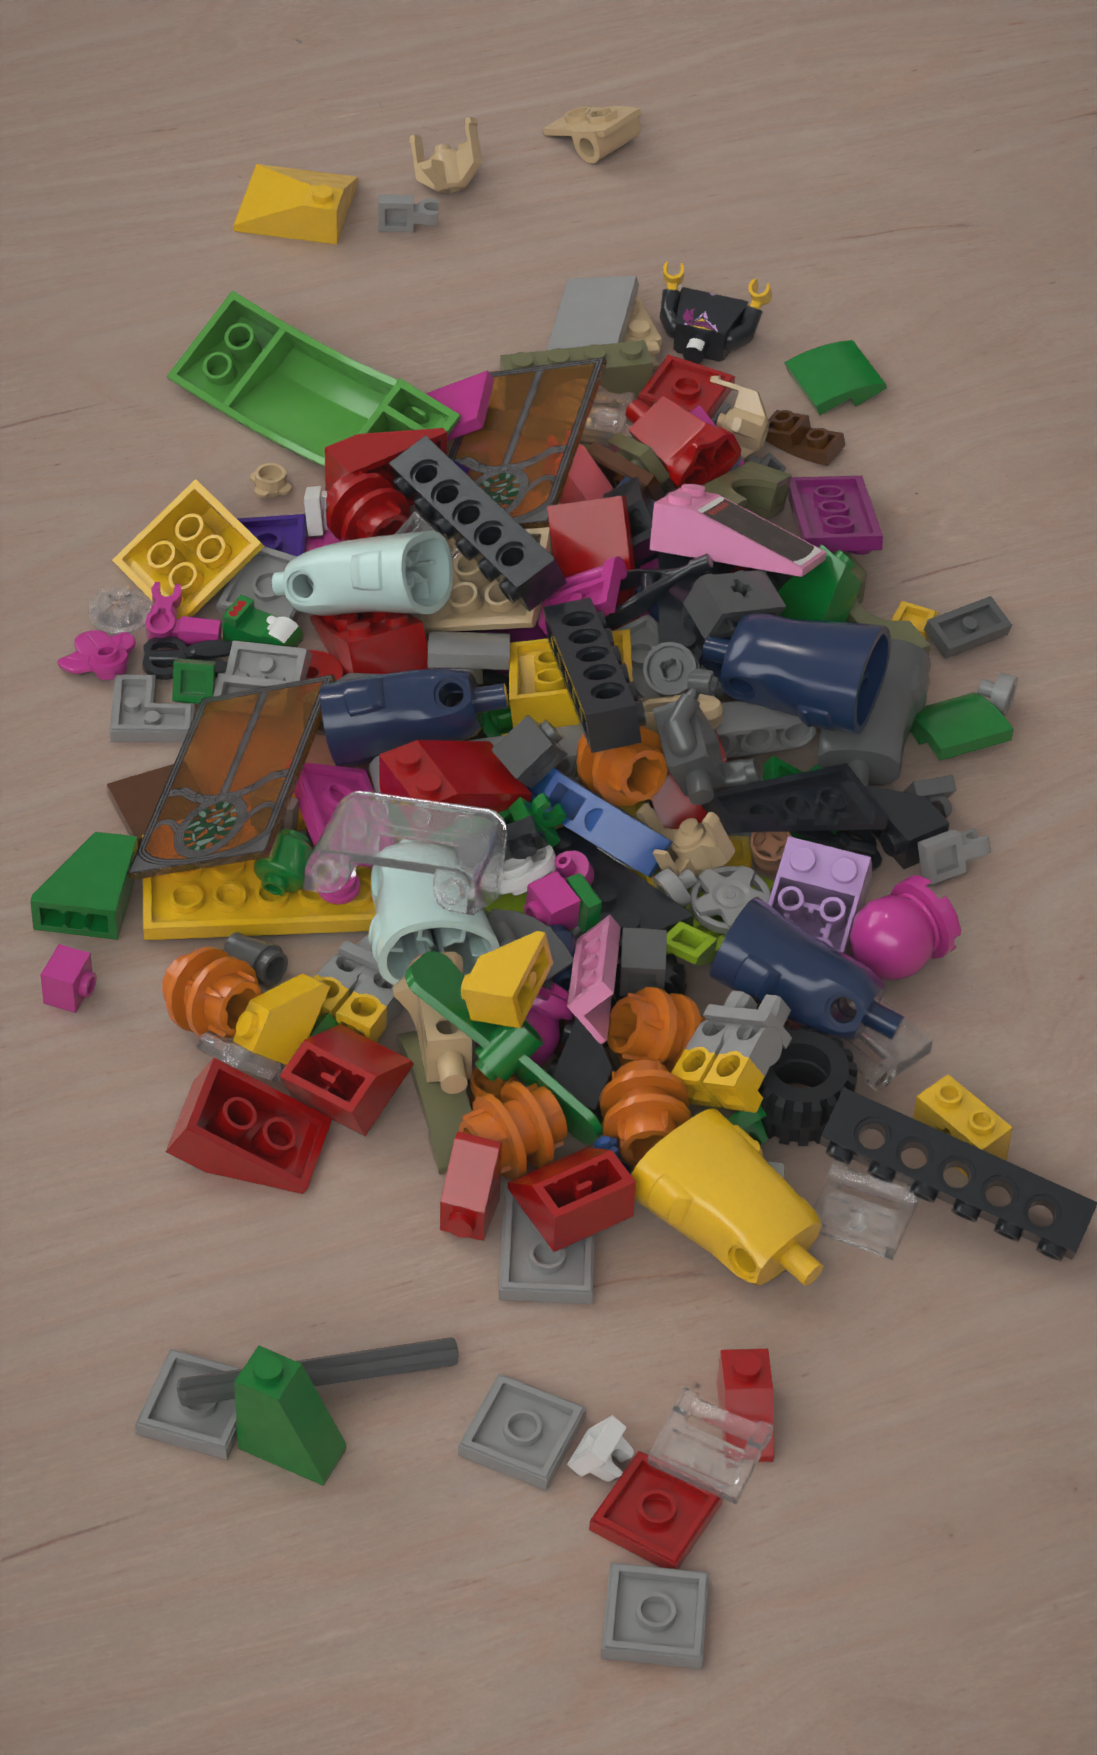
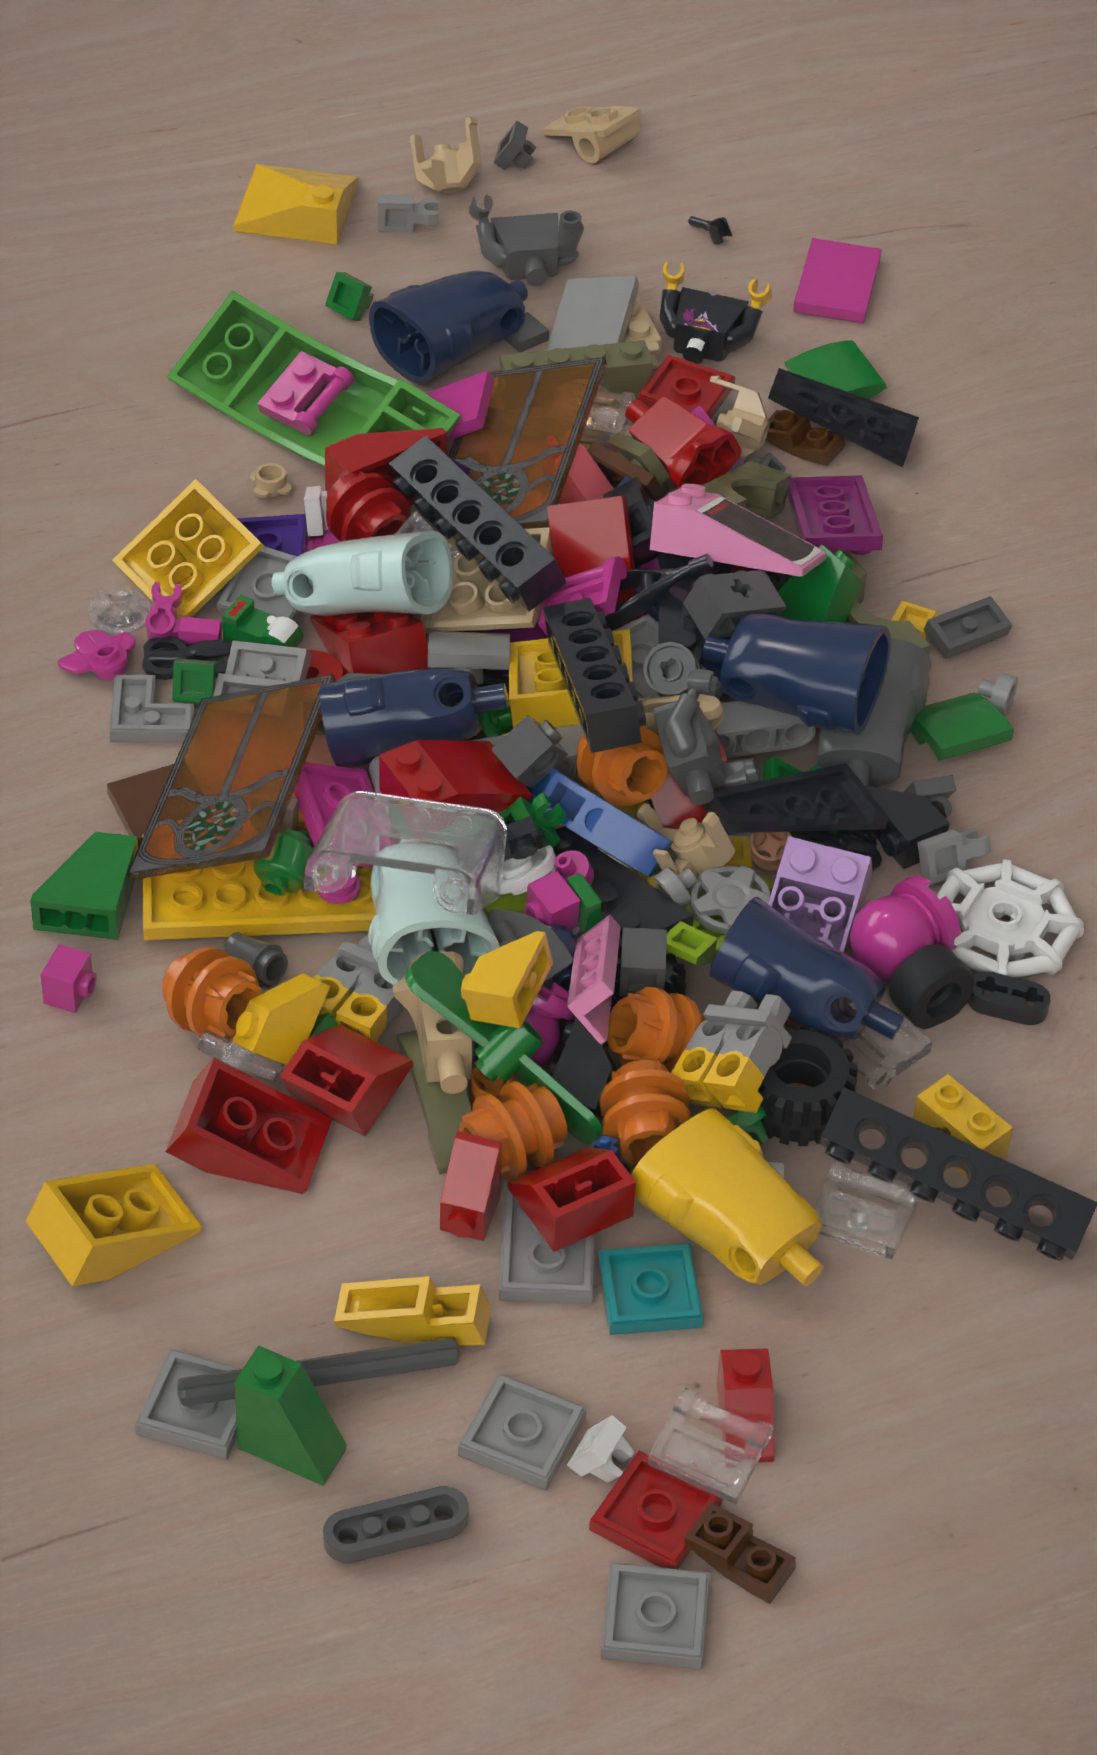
none -> yellow slope [26,1164,202,1287]
none -> dark pink plate [257,351,355,435]
none -> dark grey plate [323,1486,469,1563]
none -> green tile [325,272,374,320]
none -> yellow slope [334,1276,492,1346]
none -> dark blue torso [369,271,528,384]
none -> dark grey torso [469,195,584,286]
none -> dark grey tile [493,121,536,170]
none -> dark grey tile [504,312,549,352]
none -> teal tile [598,1243,704,1335]
none -> reddish brown slope [684,1503,796,1604]
none -> black hand [688,216,733,244]
none -> black wing [768,368,919,468]
none -> dark pink tile [793,238,882,323]
none -> black tyre [889,944,975,1029]
none -> white plate [936,859,1084,978]
none -> black beam [968,971,1050,1025]

